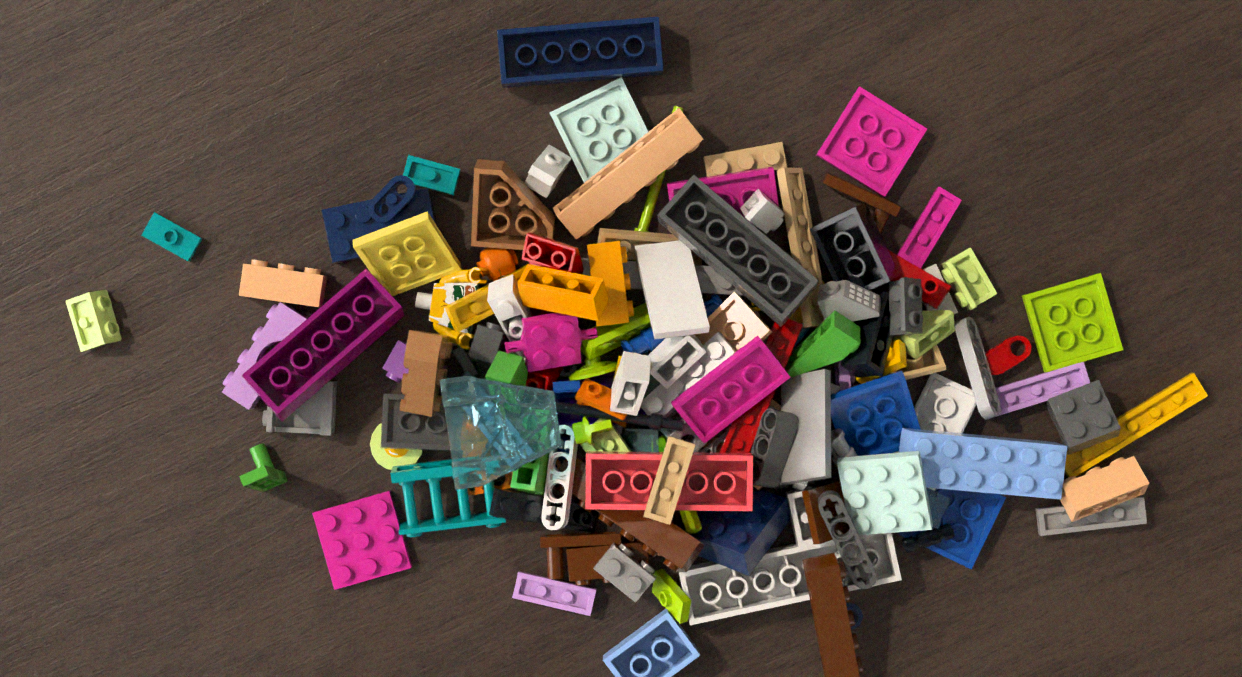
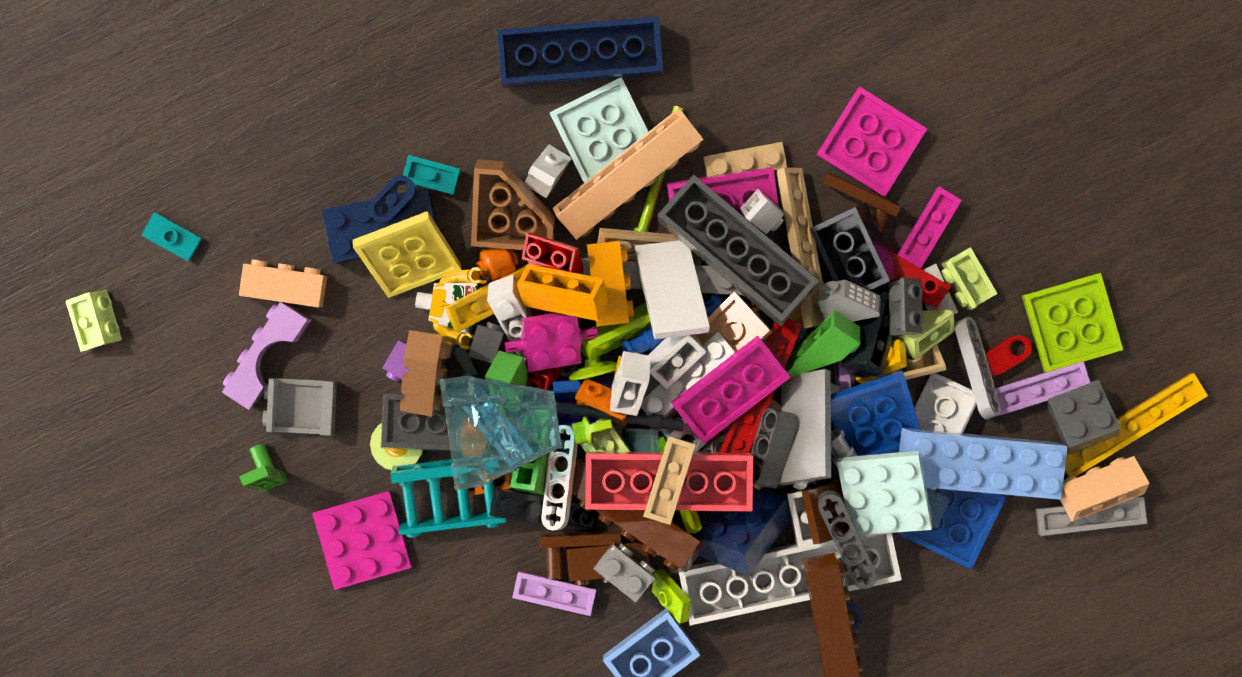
magenta brick [242,269,405,422] -> none
black axle [902,524,955,553] -> none

